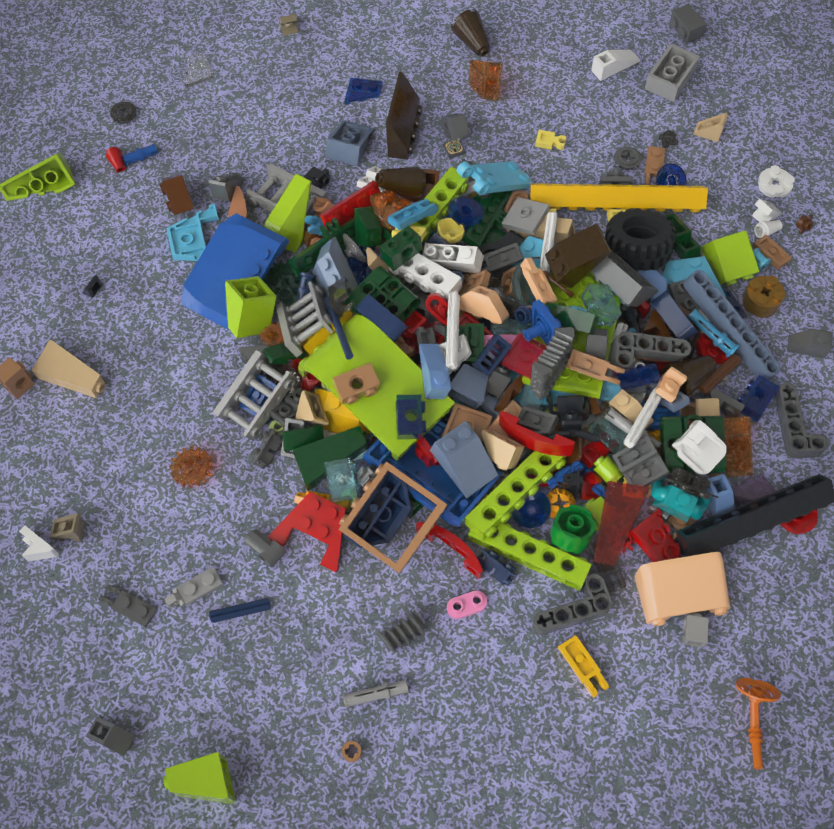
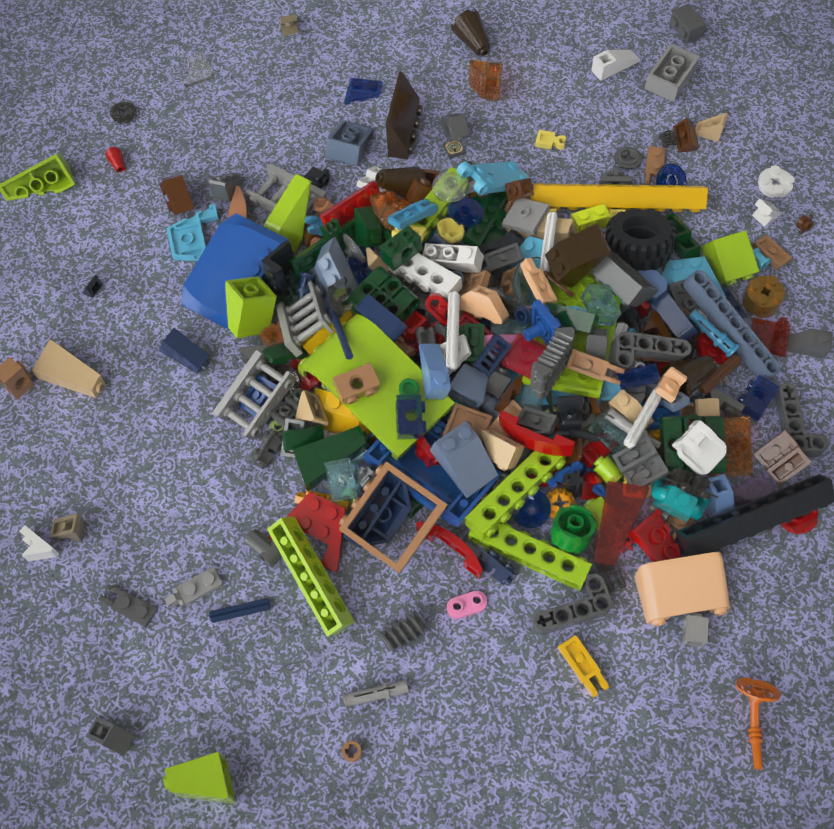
blue pin [122,144,158,165] -> none
clear orange gear [169,446,213,488] -> none
white cone [754,220,782,238] -> none
none -> dark blue slope [159,328,210,373]
none -> black bracket [261,241,294,296]
none -> lime brick [267,516,355,637]
none -> green tile [398,379,419,400]
none -> reddish brown brick [406,178,433,204]
none -> clear dish [432,172,468,202]
none -> reddish brown bracket [505,178,534,201]
none -> neon yellow brick [570,204,610,233]
none -> reddish brown slope [673,118,699,152]
none -> clear red hinge [751,317,790,357]
none -> slope [754,429,812,486]

